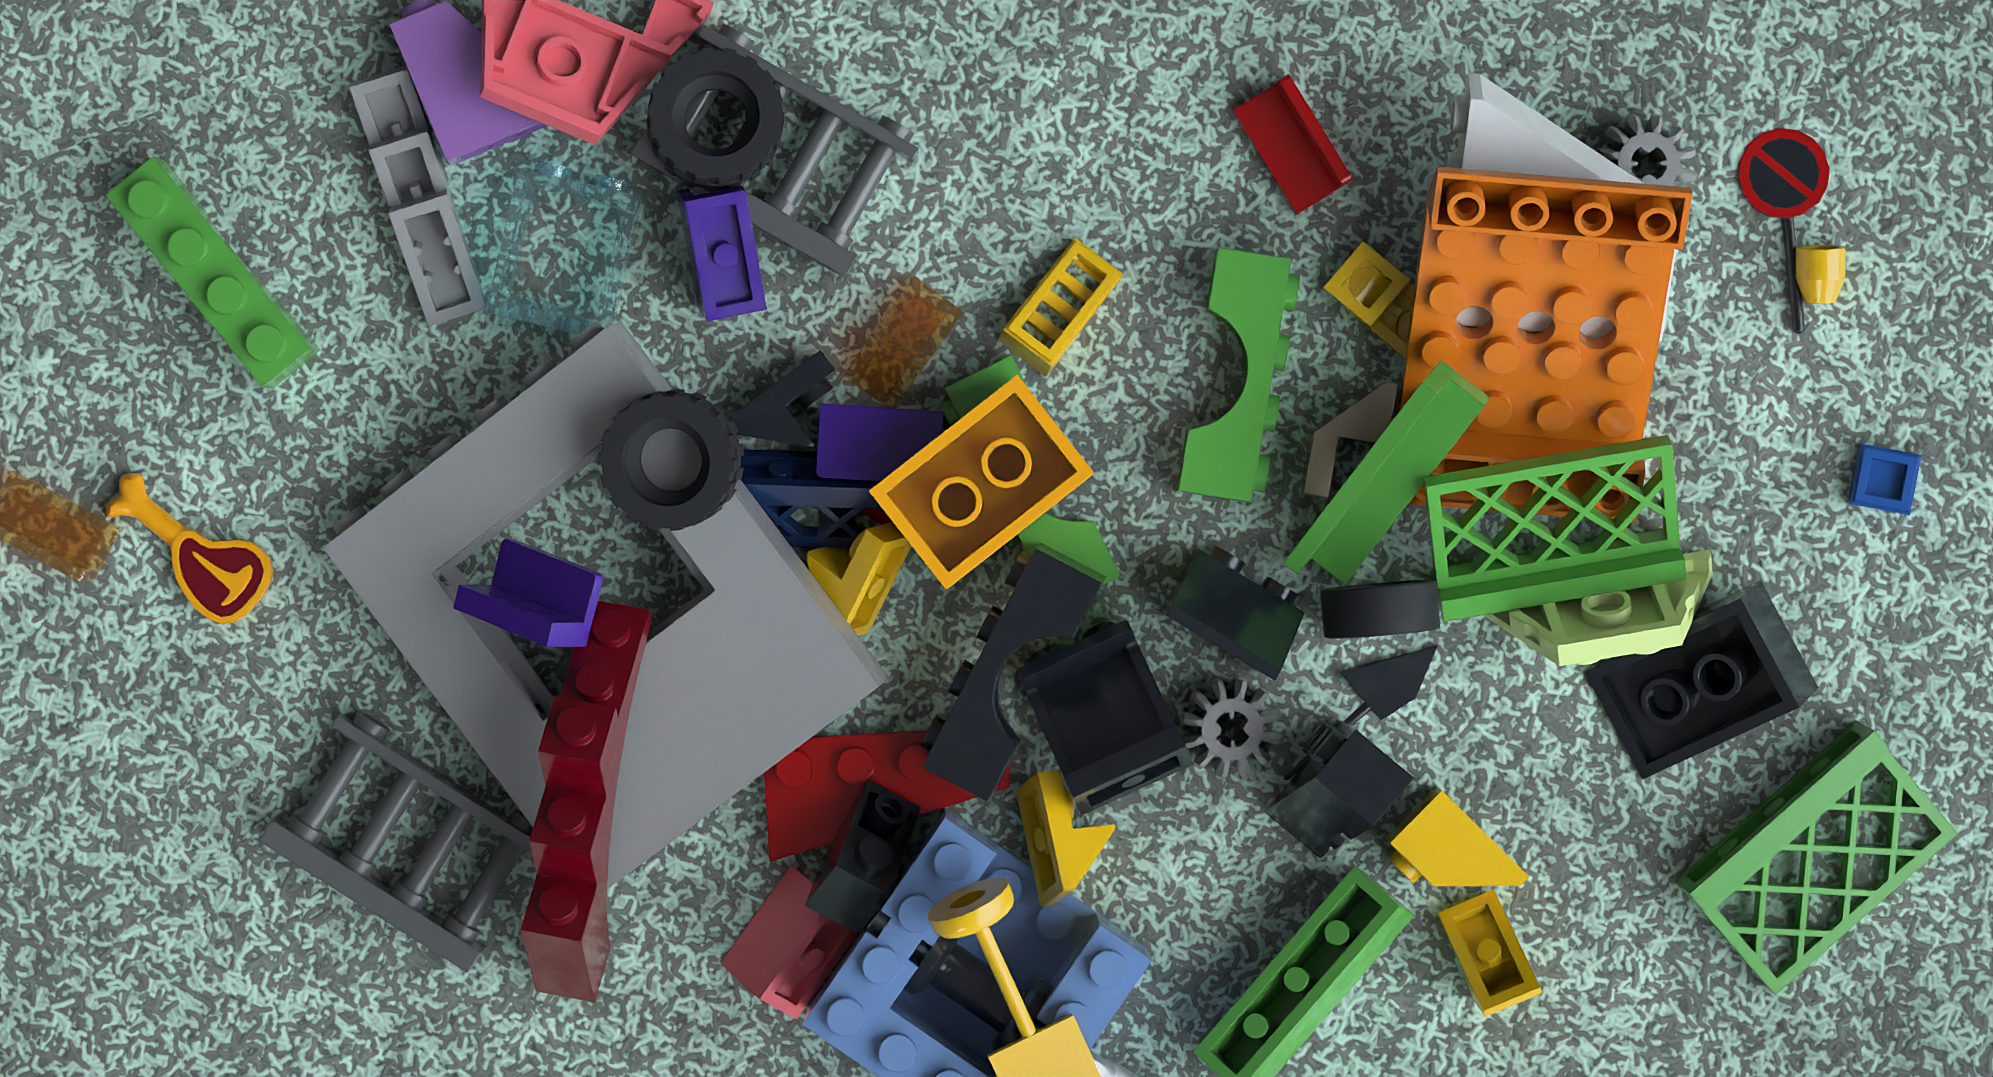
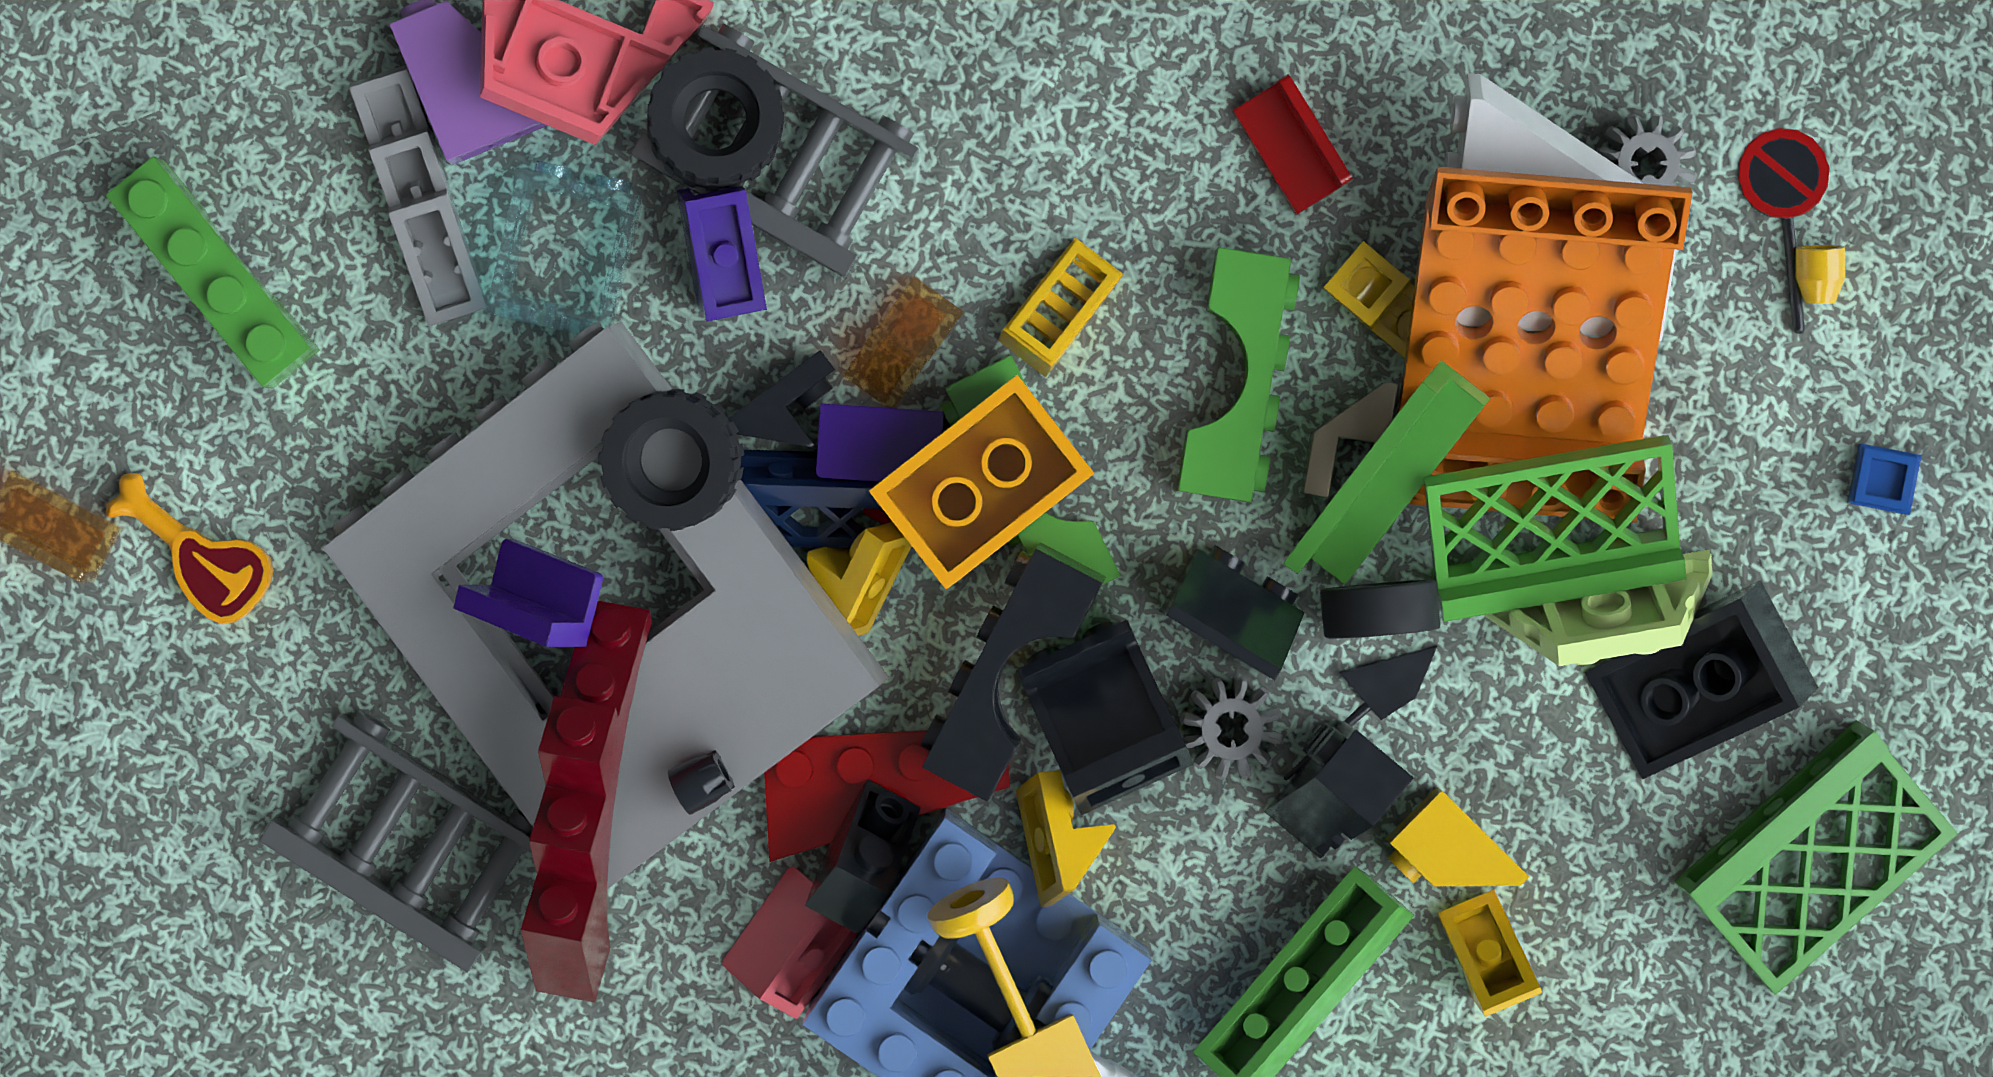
none -> black hose [668,750,735,815]

